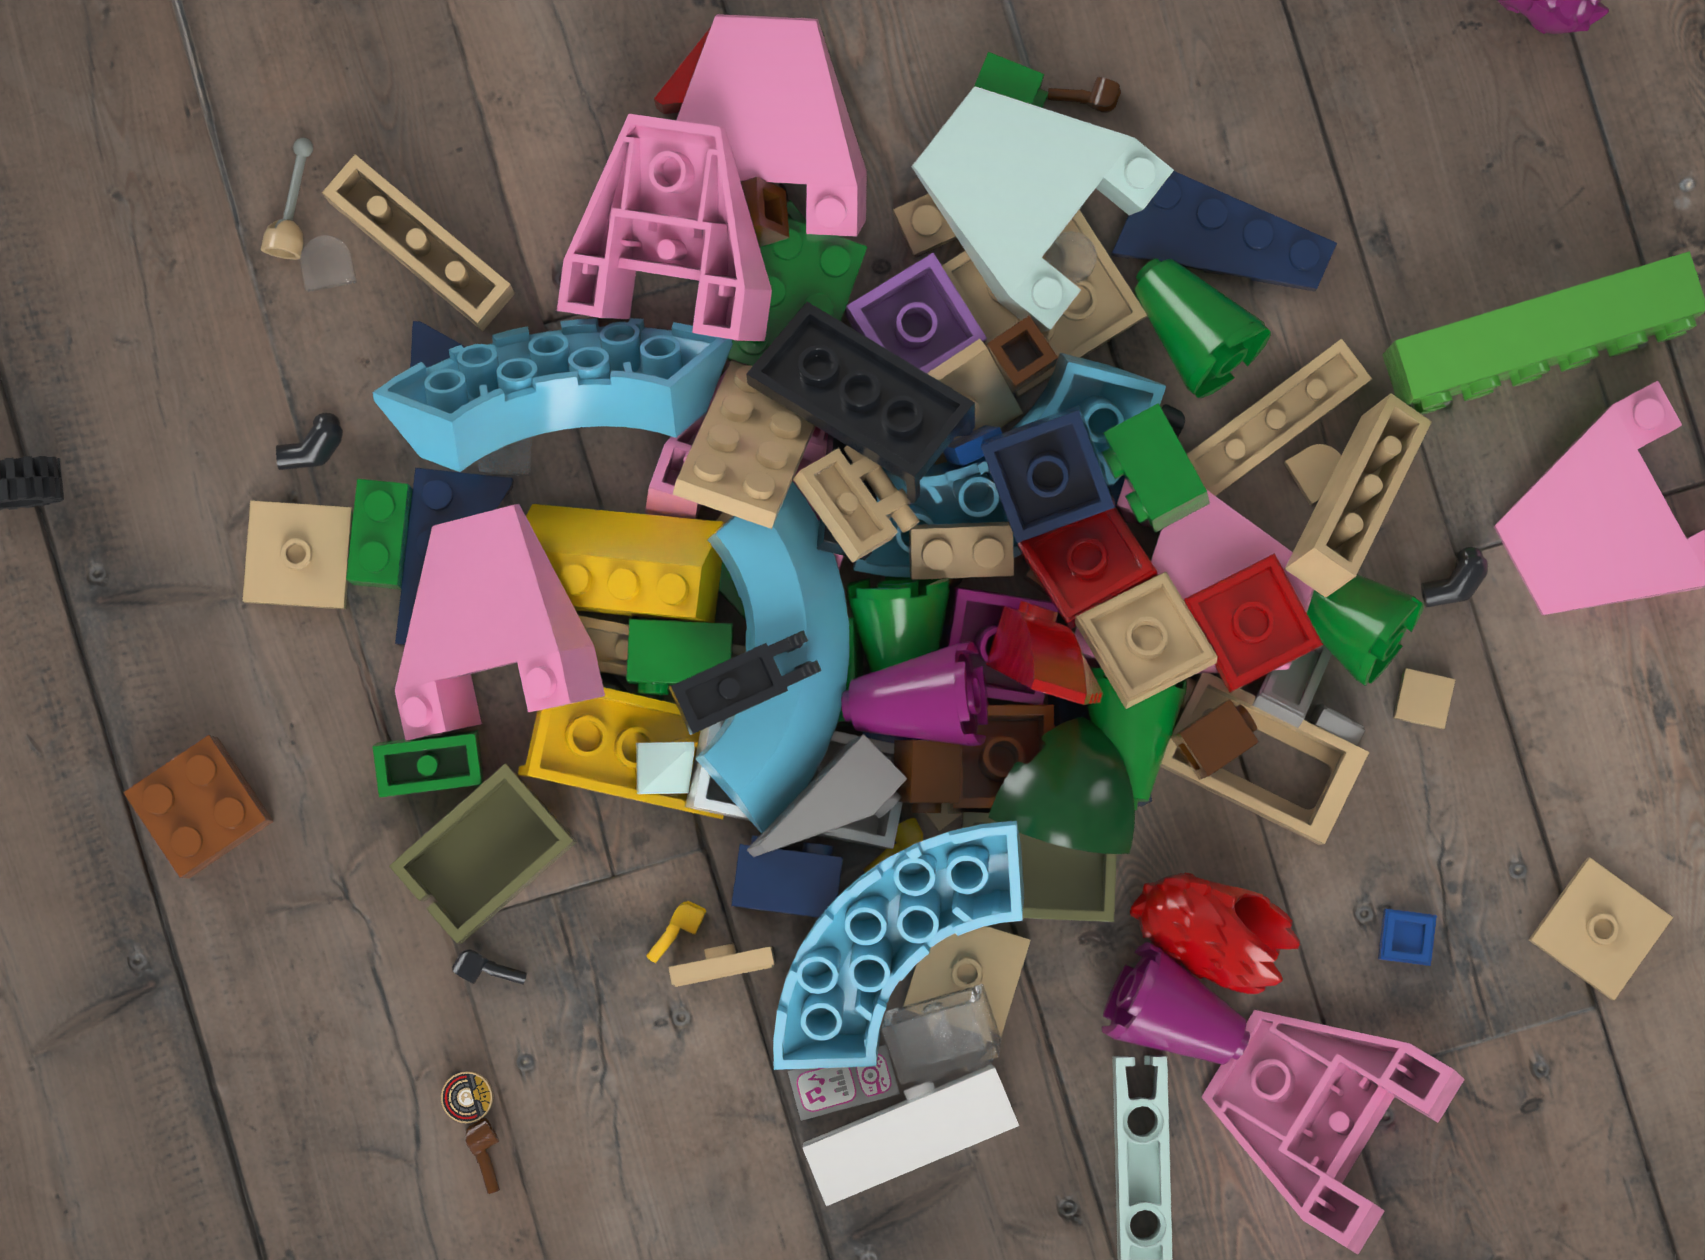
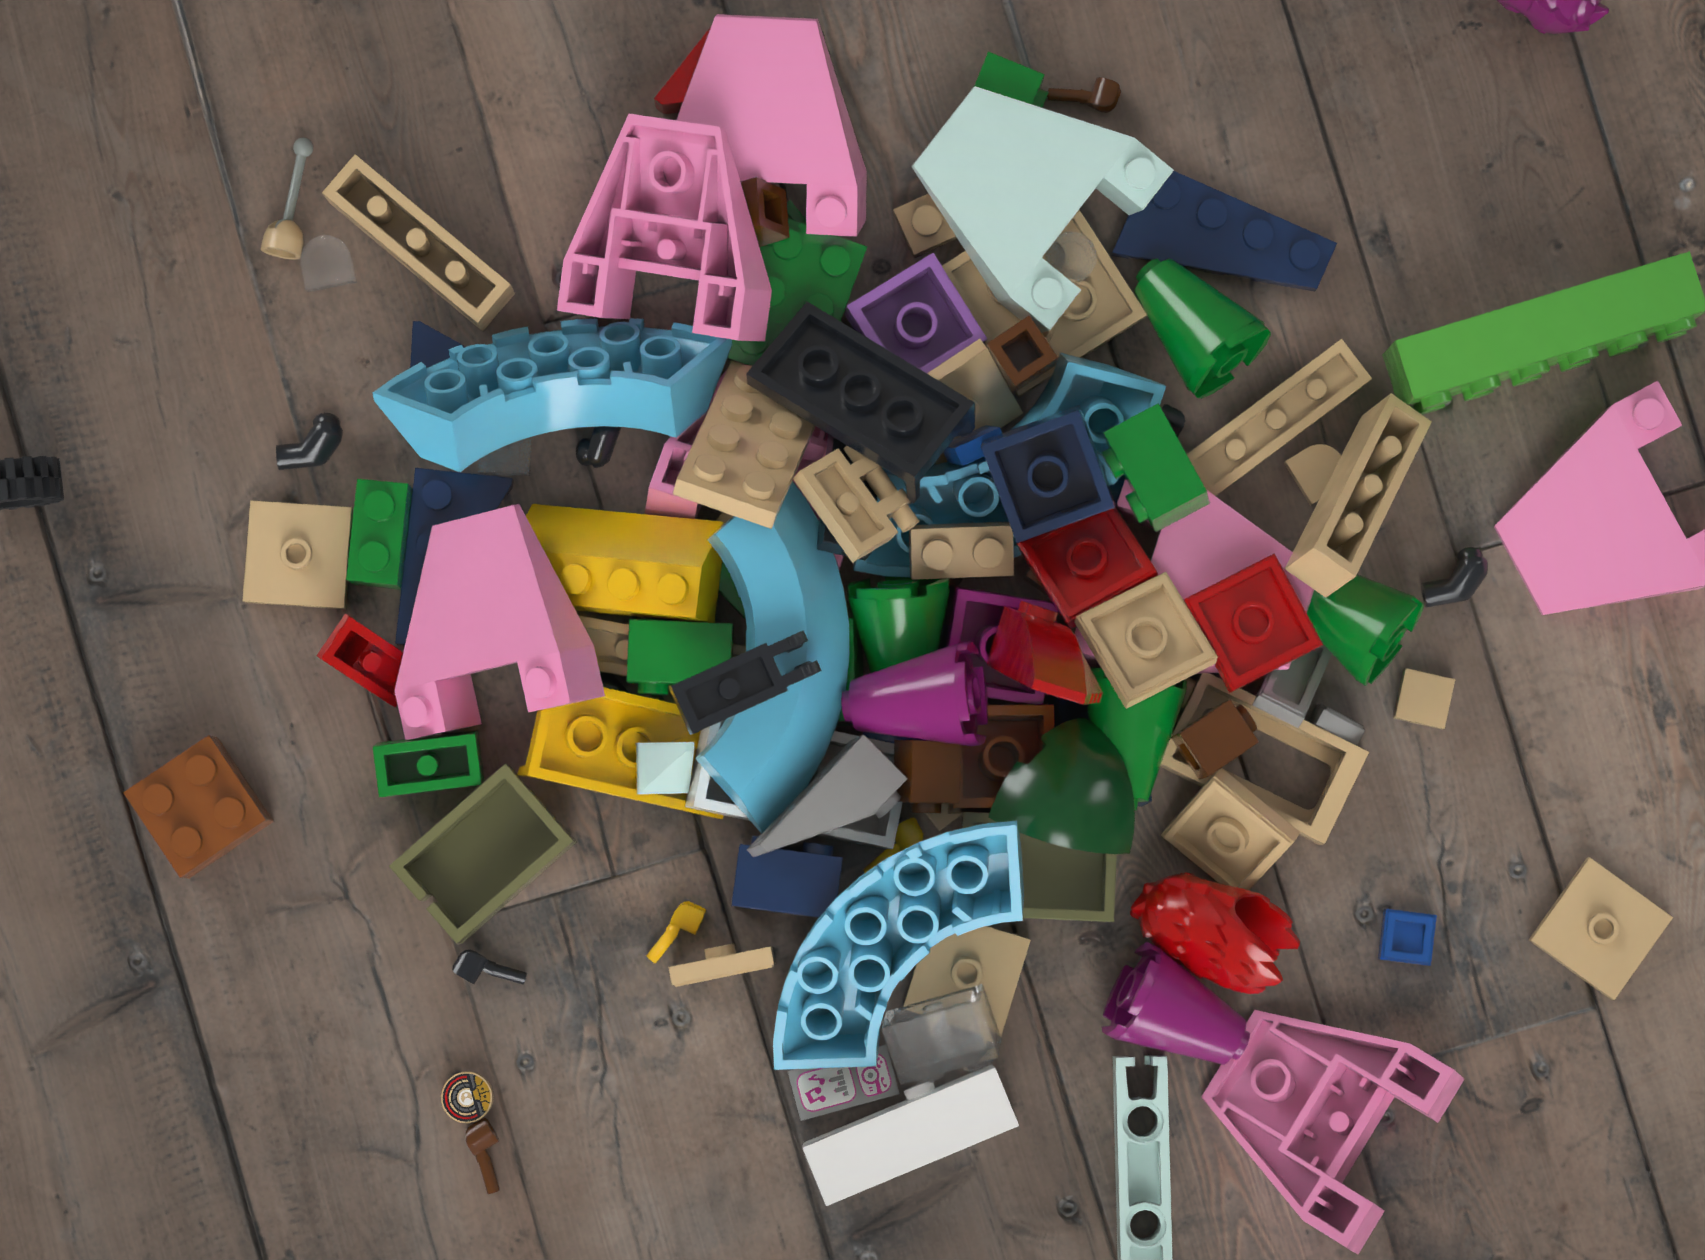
none -> red slope [316,613,403,708]
none -> black arm [576,426,621,468]
none -> tan plate [1161,768,1301,890]

